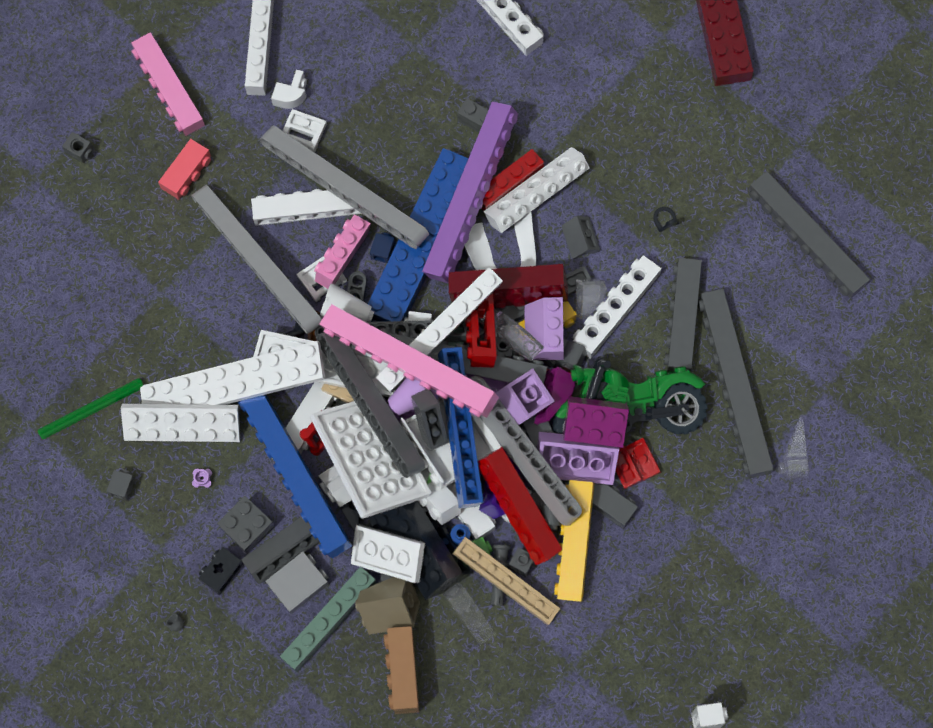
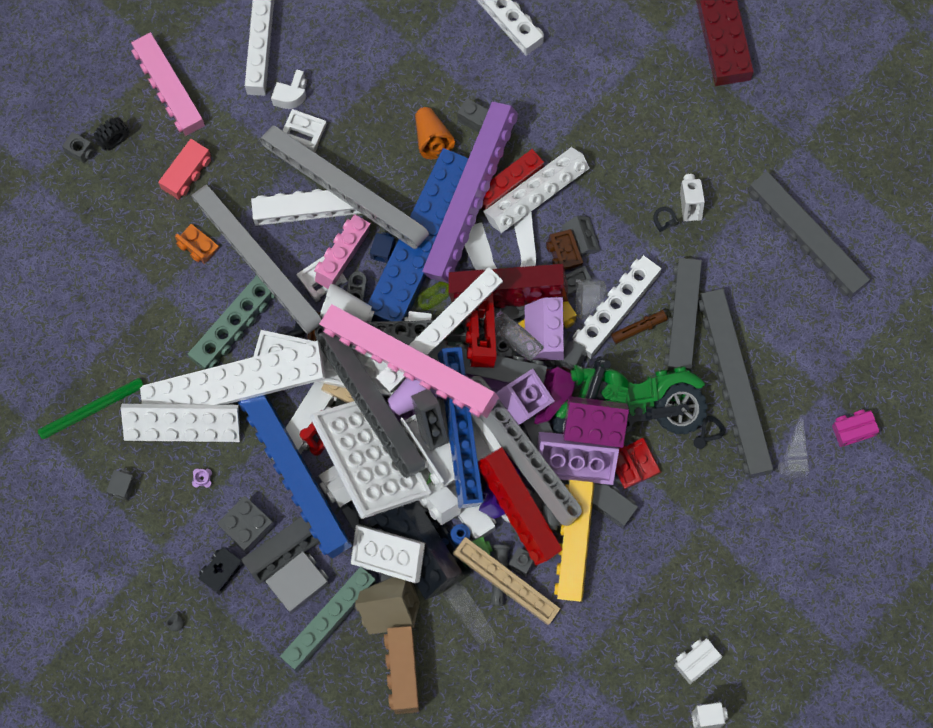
none -> black tyre [94,117,130,151]
none -> orange bracket [175,224,220,264]
none -> sand green brick [188,275,276,370]
none -> orange cone [415,107,455,159]
none -> clear neon green beam [418,282,449,310]
none -> reddish brown bracket [546,229,583,270]
none -> reddish brown pin [611,310,667,344]
none -> white brick [675,638,722,684]
none -> white torso [680,174,705,221]
none -> black piece [693,416,725,449]
none -> dark pink brick [832,409,879,447]

